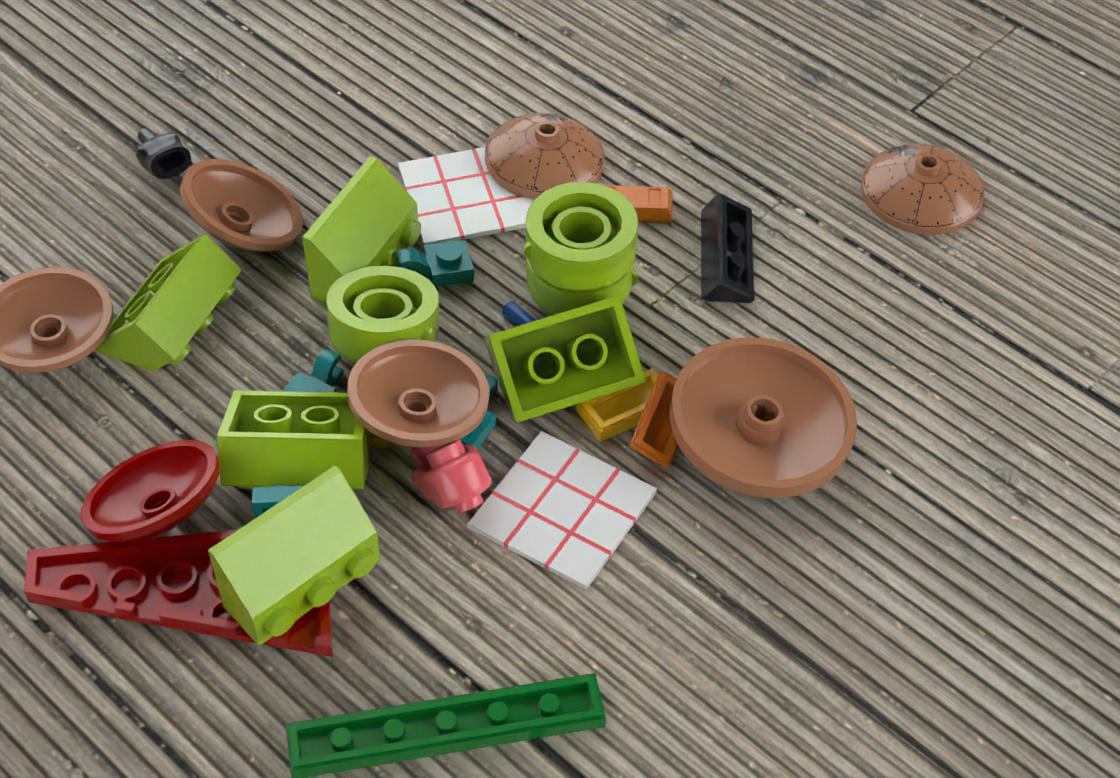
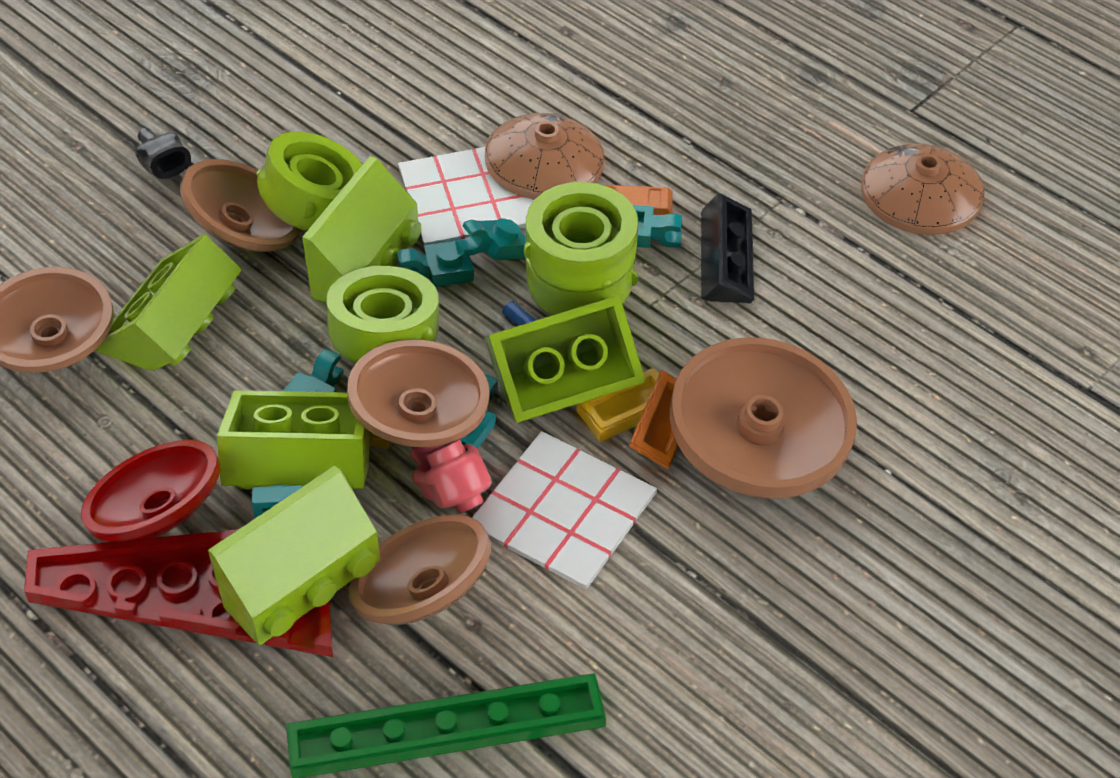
none -> lime piece [256,132,363,231]
none -> nougat dish [349,515,491,625]
none -> teal plate [455,218,526,260]
none -> teal plate [633,205,682,248]

